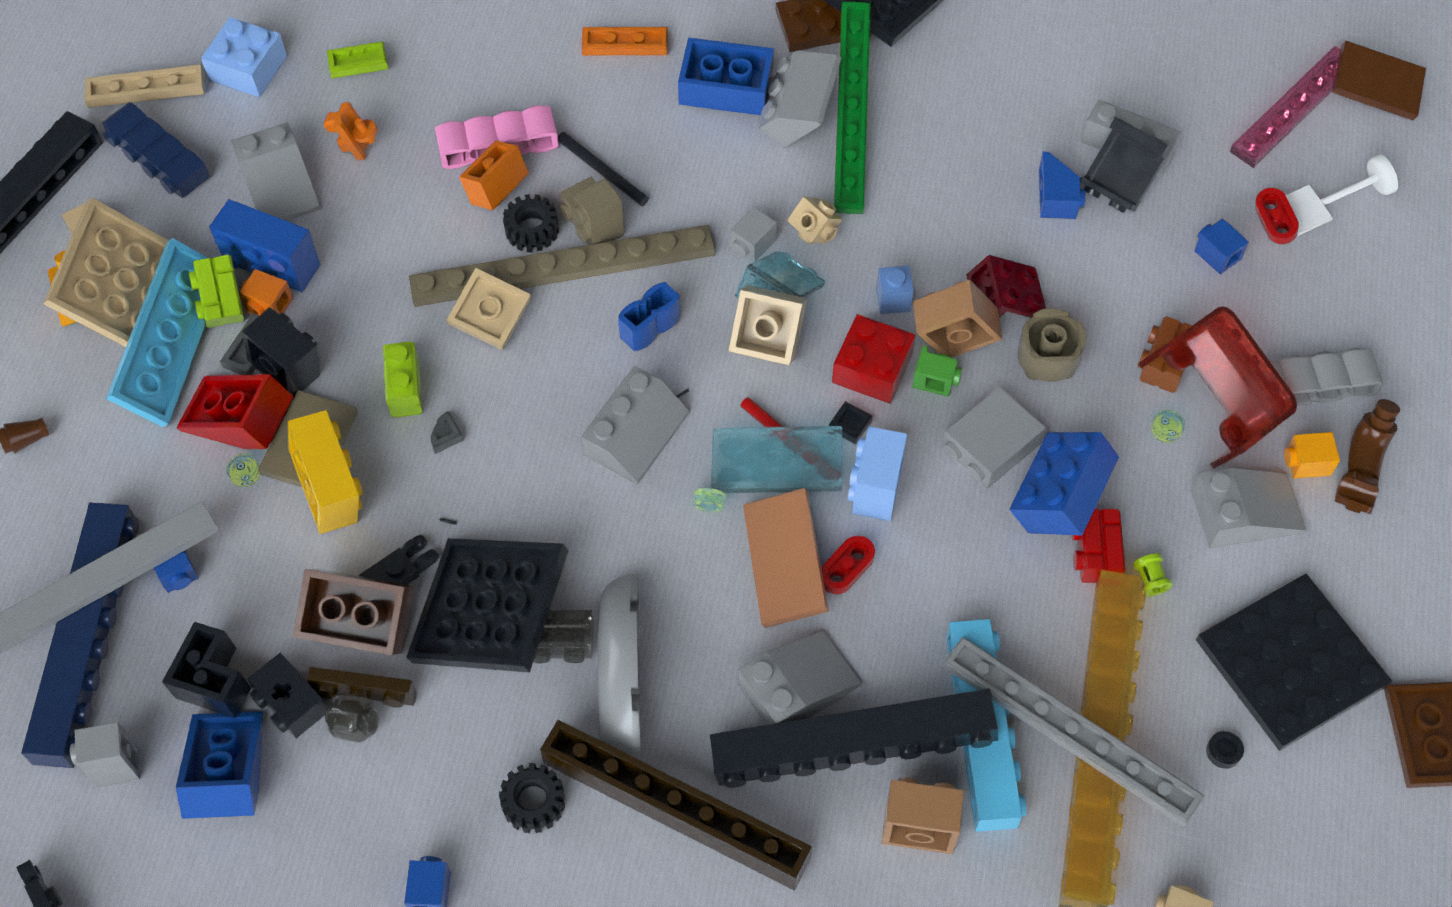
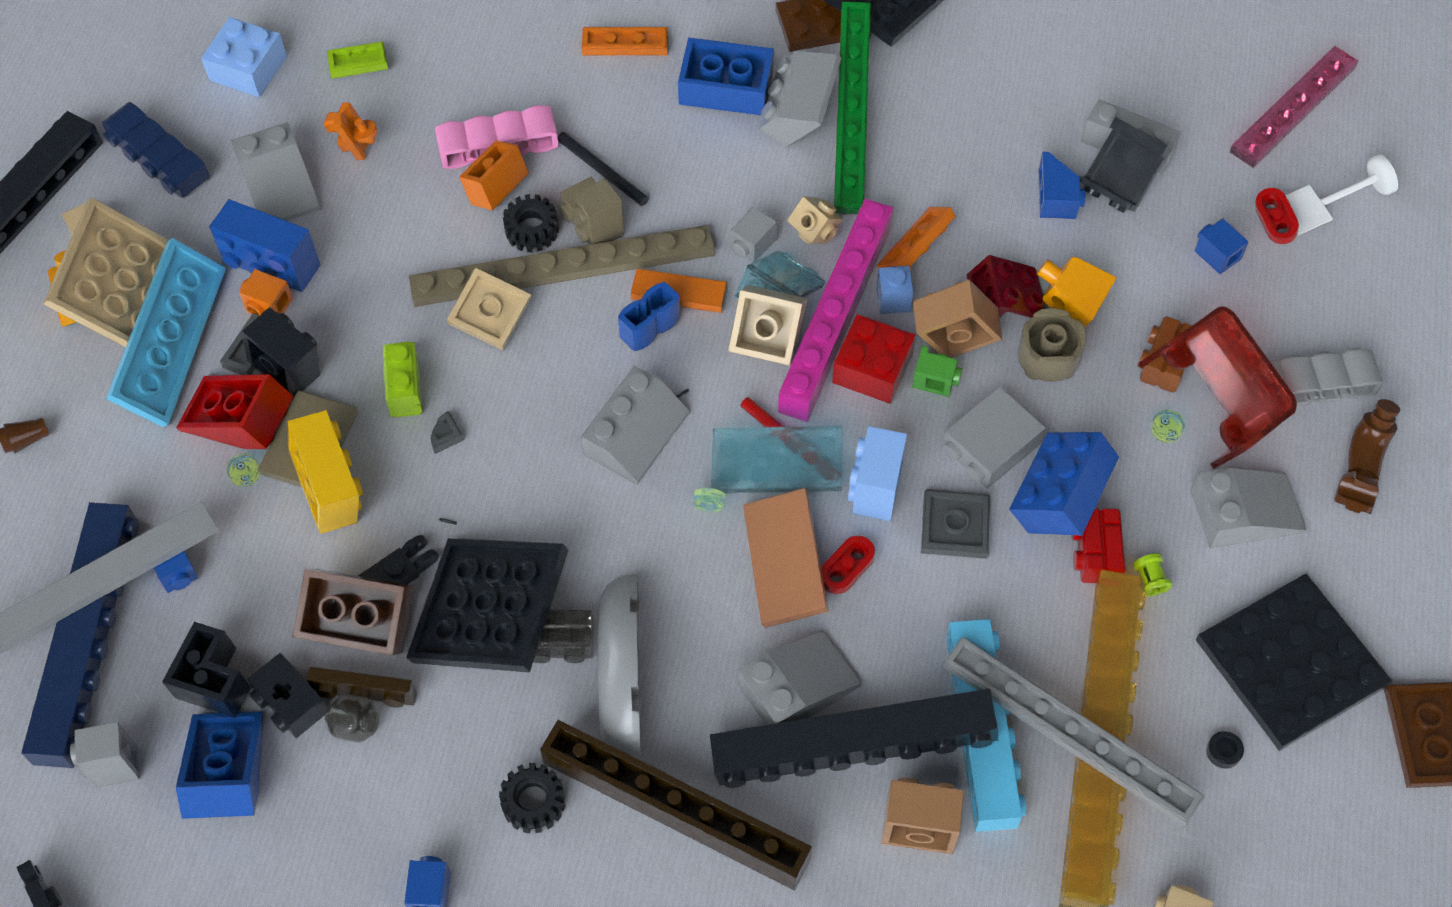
tan plate [85,64,204,108] -> none
lime brick [189,255,244,328] -> none
black tile [828,401,873,445] -> none
light orange brick [1284,432,1340,479] -> none
reddish brown tile [1332,40,1426,120] -> none
none -> orange tile [630,269,727,313]
none -> dark pink brick [778,199,894,422]
none -> orange plate [877,207,956,270]
none -> dark grey tile [921,490,990,559]
none -> light orange torso [1037,257,1117,327]

